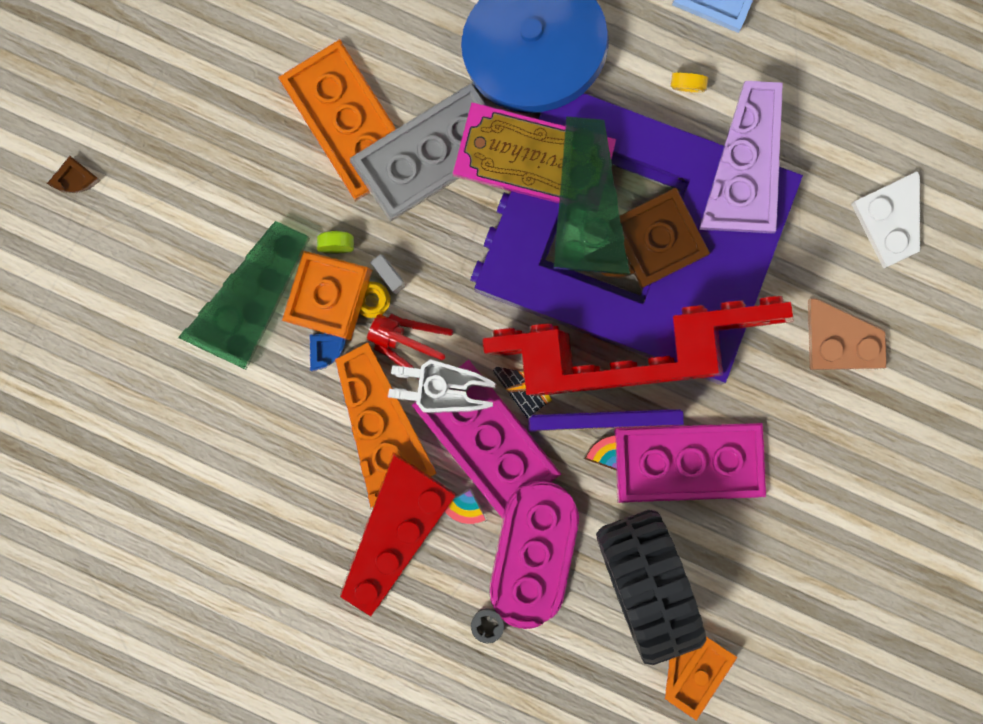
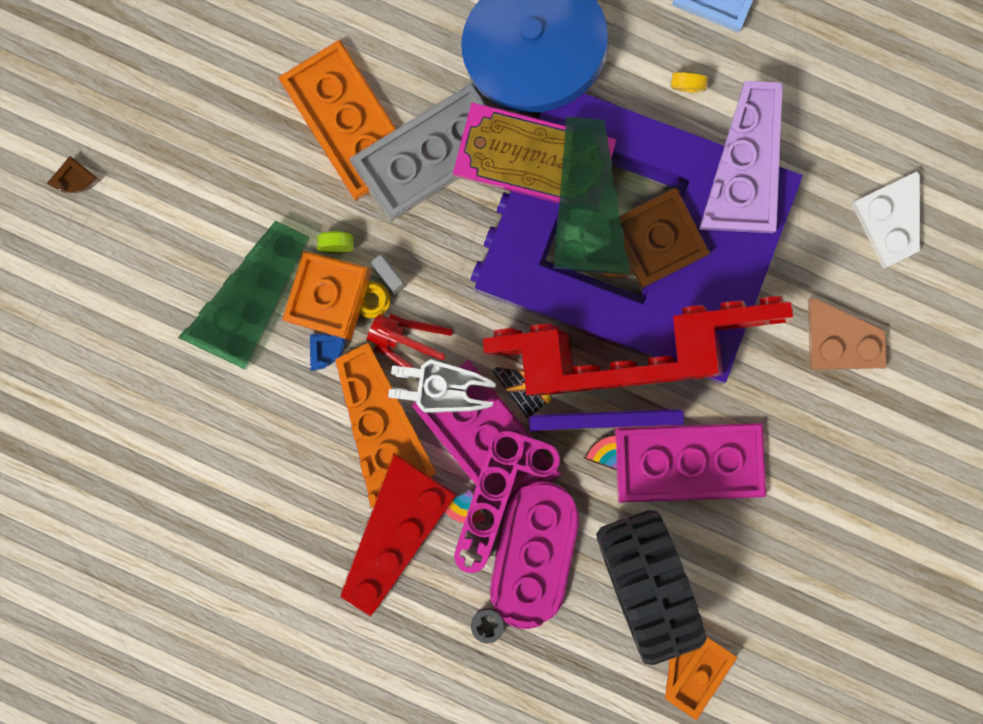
none -> dark pink beam [454,431,560,573]

